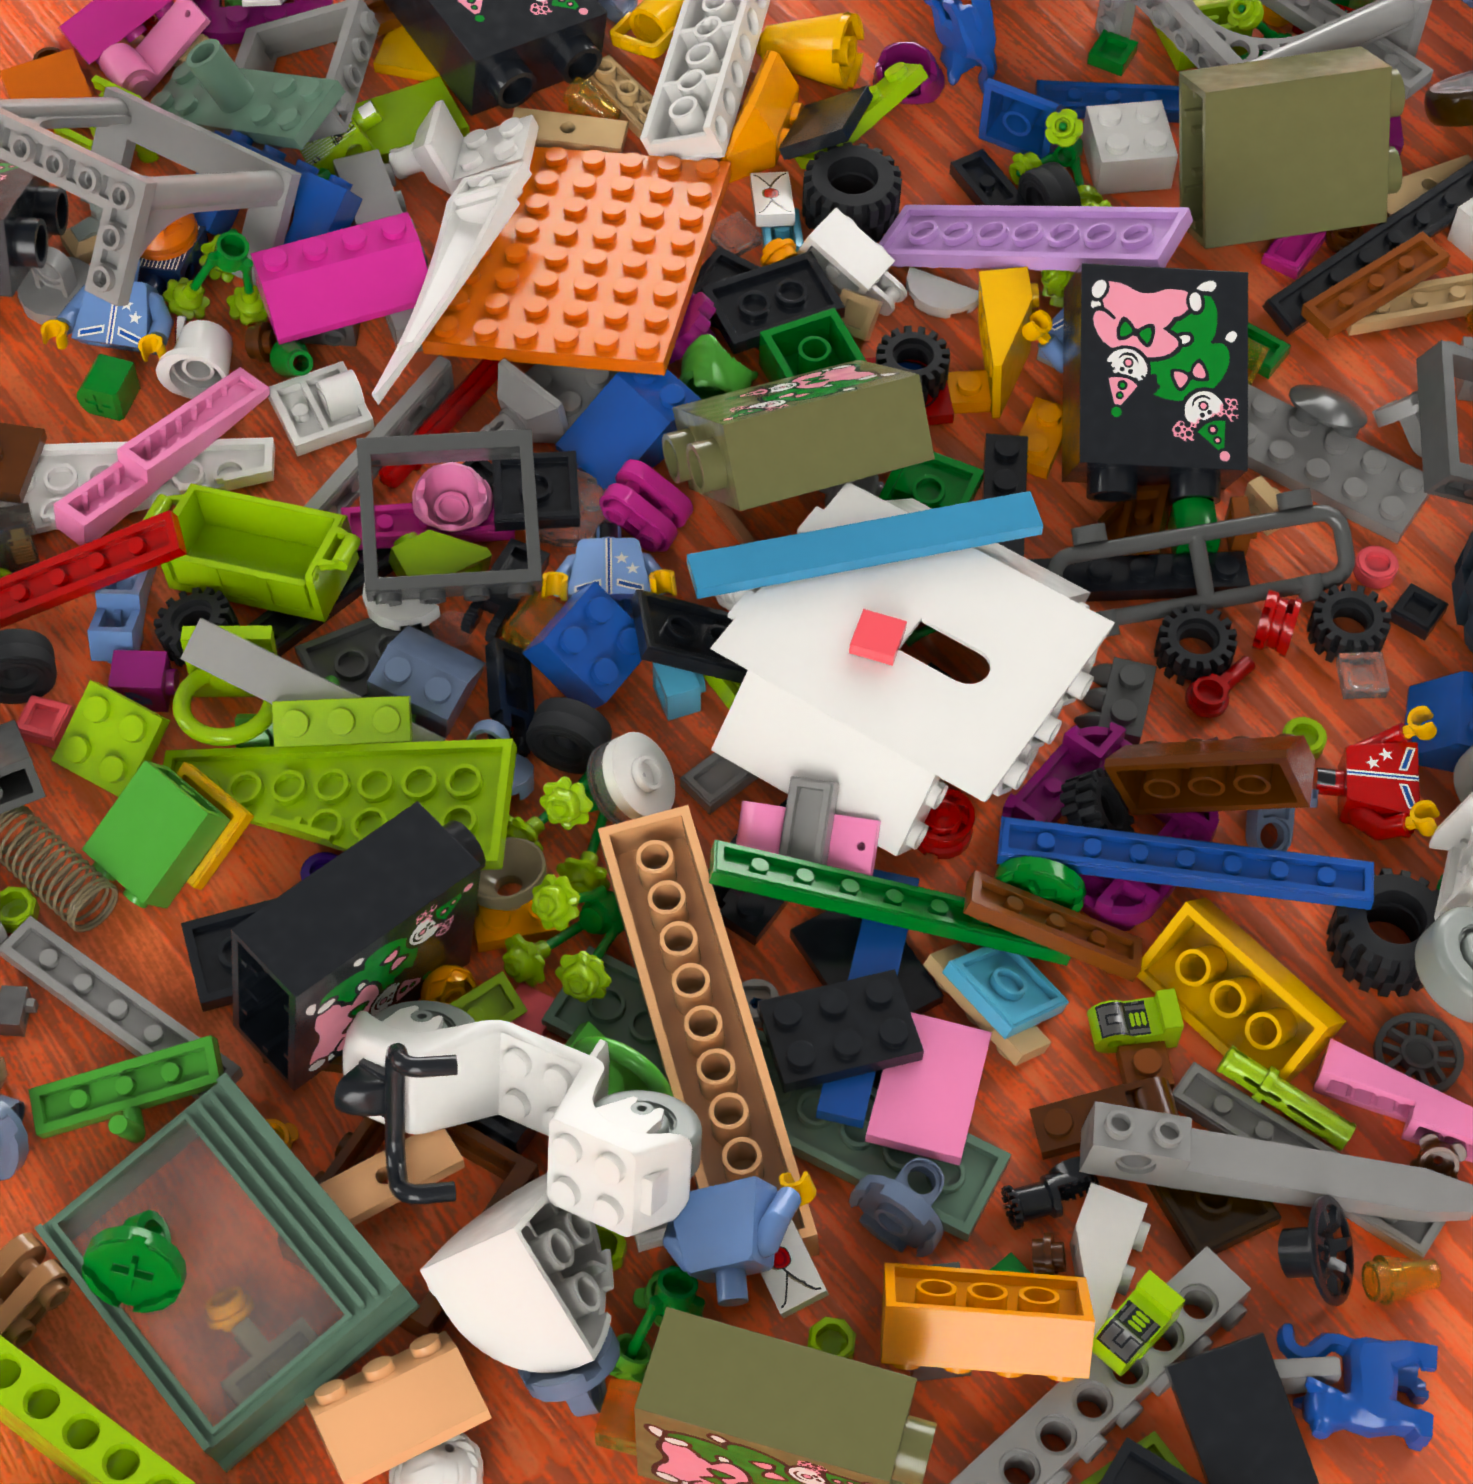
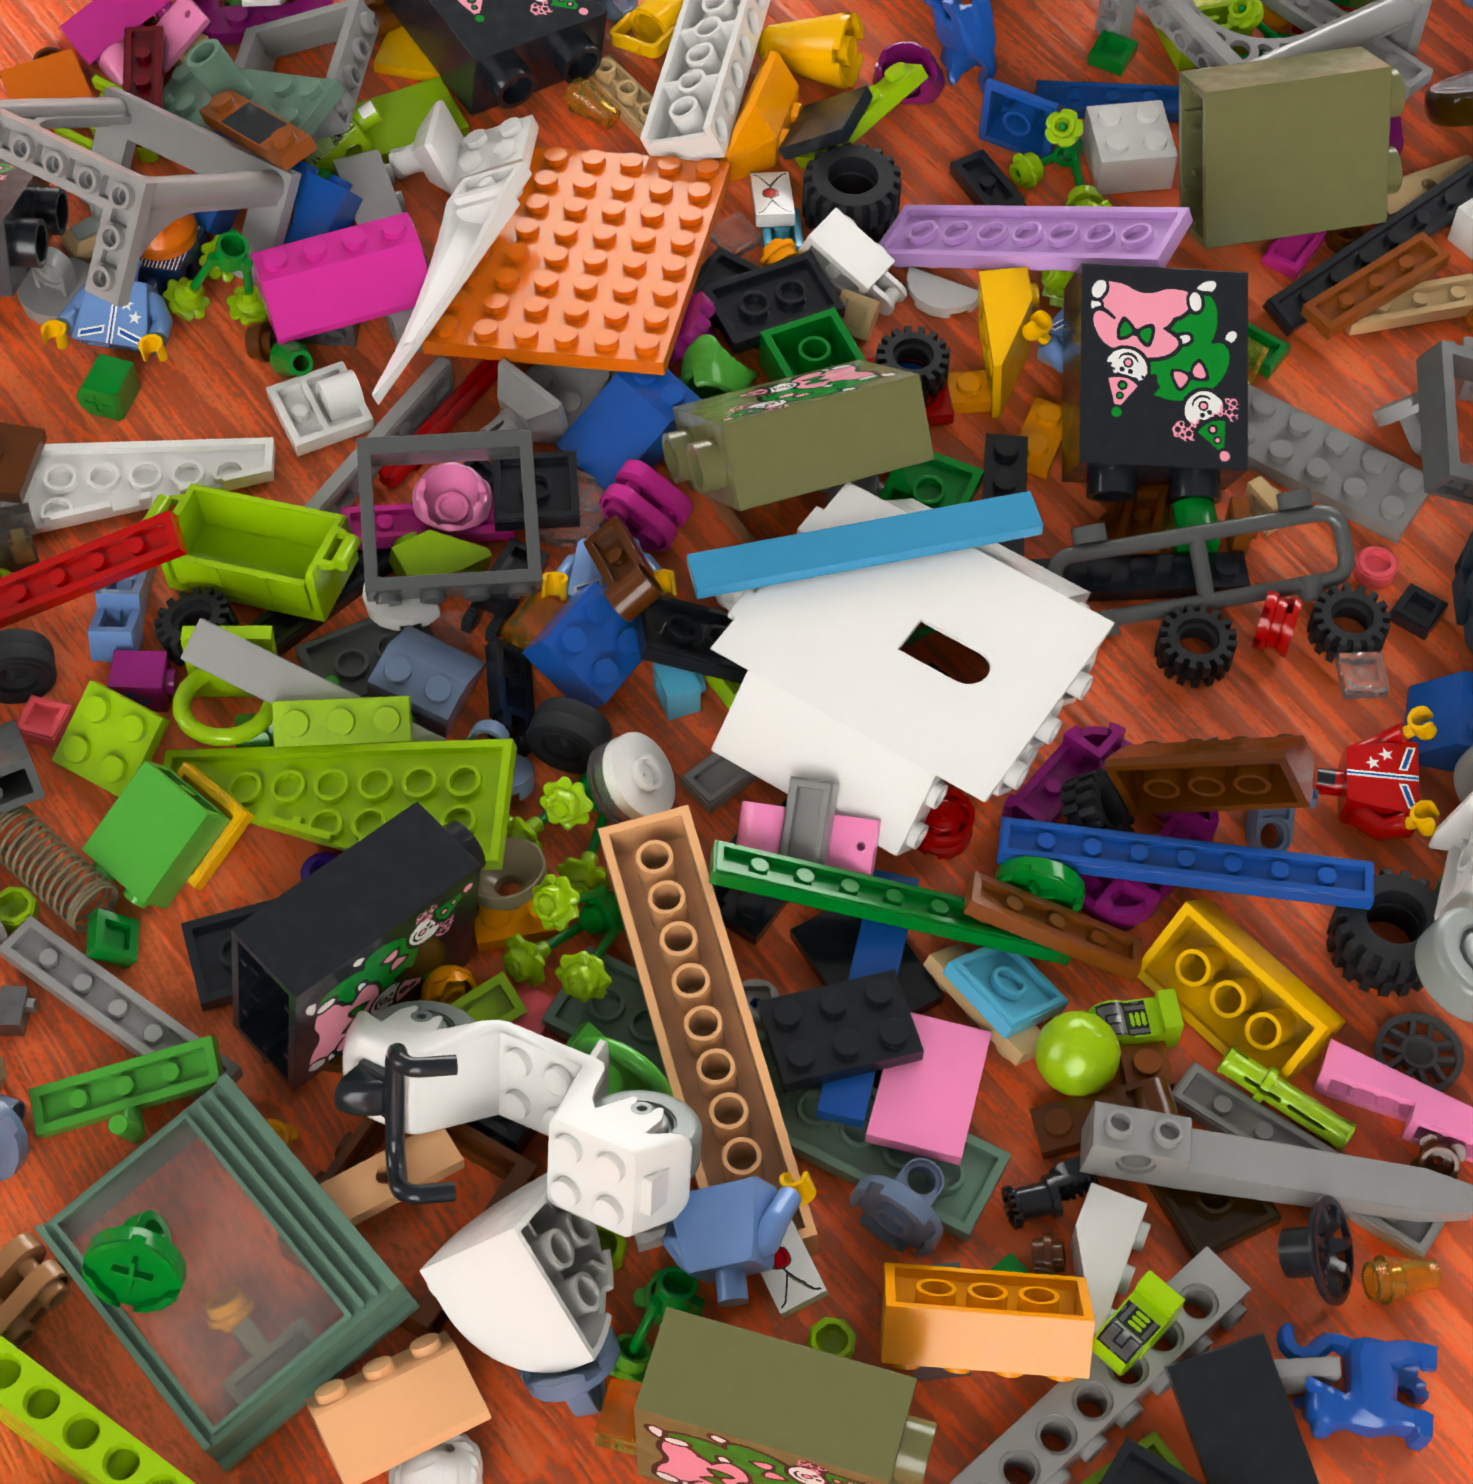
bright pink slope [54,367,270,546] -> none
white hat [156,316,233,399] -> none
tan tile [512,107,628,153] -> none
coral tile [849,609,907,666] -> none
black tyre [1018,162,1082,206] -> none
dark grey plate [1074,657,1157,744] -> none
red plate [1185,656,1256,718] -> none
lime tile [1282,717,1327,760] -> none
dark grey dish [1289,385,1368,438] -> none
none -> green plate [86,908,139,969]
none -> dark red tile [123,26,165,147]
none -> dark orange plate [199,89,318,171]
none -> reddish brown plate [583,515,664,622]
none -> lime piece [1035,1010,1121,1097]

